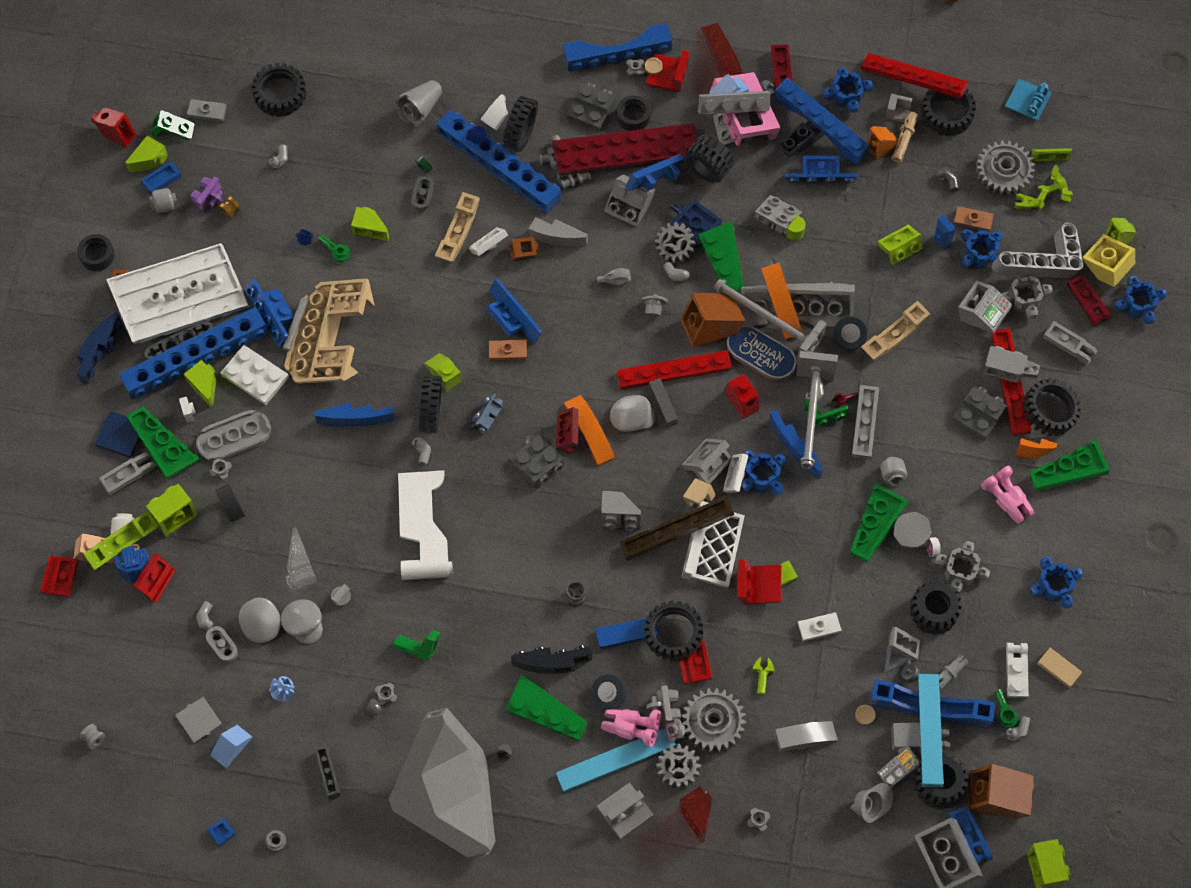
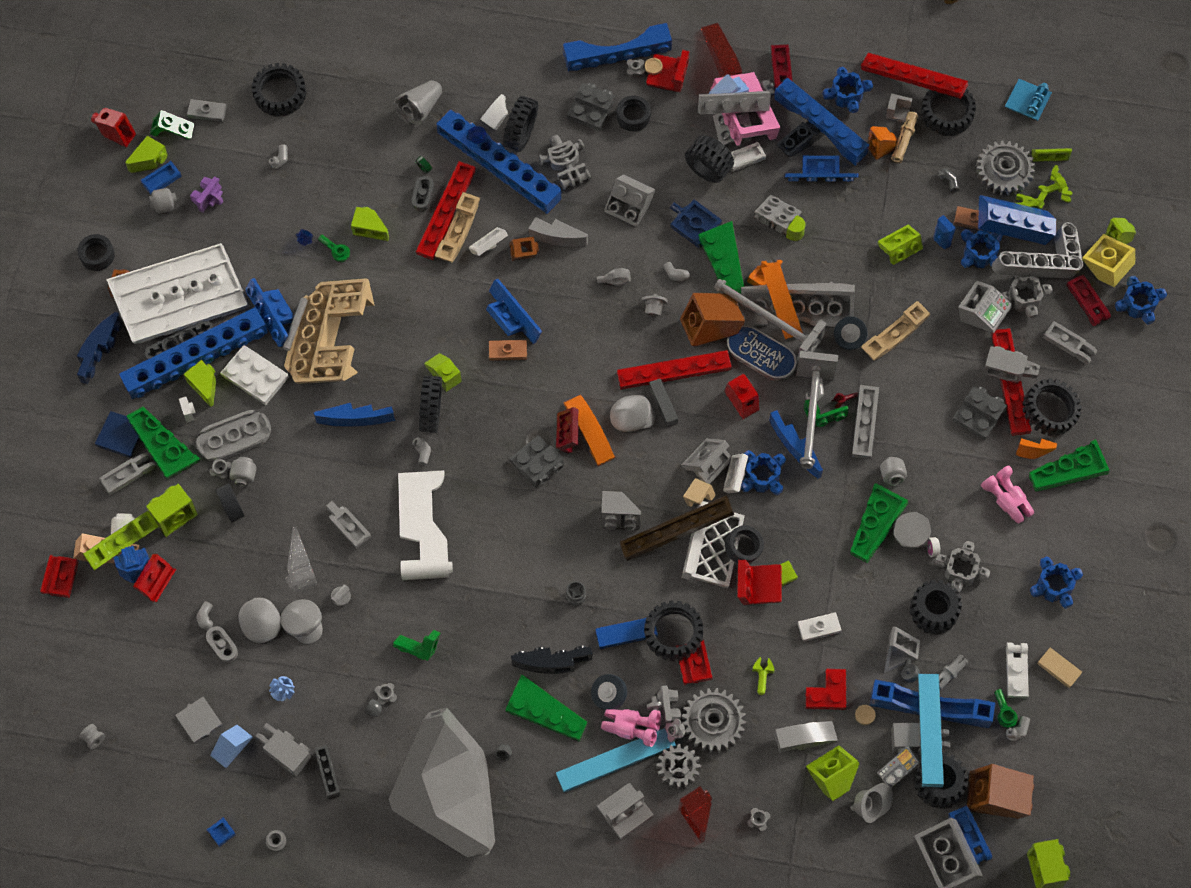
pearl gold wheel [218,196,241,219] -> none
sand blue hinge [470,393,503,433] -> none
dark red plate [552,123,697,175] -> none
blue hinge [625,154,685,191] -> none
light grey gear [655,222,696,263] -> none
none -> light grey head [229,457,257,487]
none -> light grey hinge [255,723,312,777]
none -> light grey hinge [326,501,371,549]
none -> red plate [416,161,476,260]
none -> black tyre [725,525,764,563]
none -> white tile [731,142,766,172]
none -> orange slope [747,260,783,286]
none -> red plate [805,669,846,710]
none -> lime slope [806,745,859,801]
none -> blue slope [978,195,1056,245]

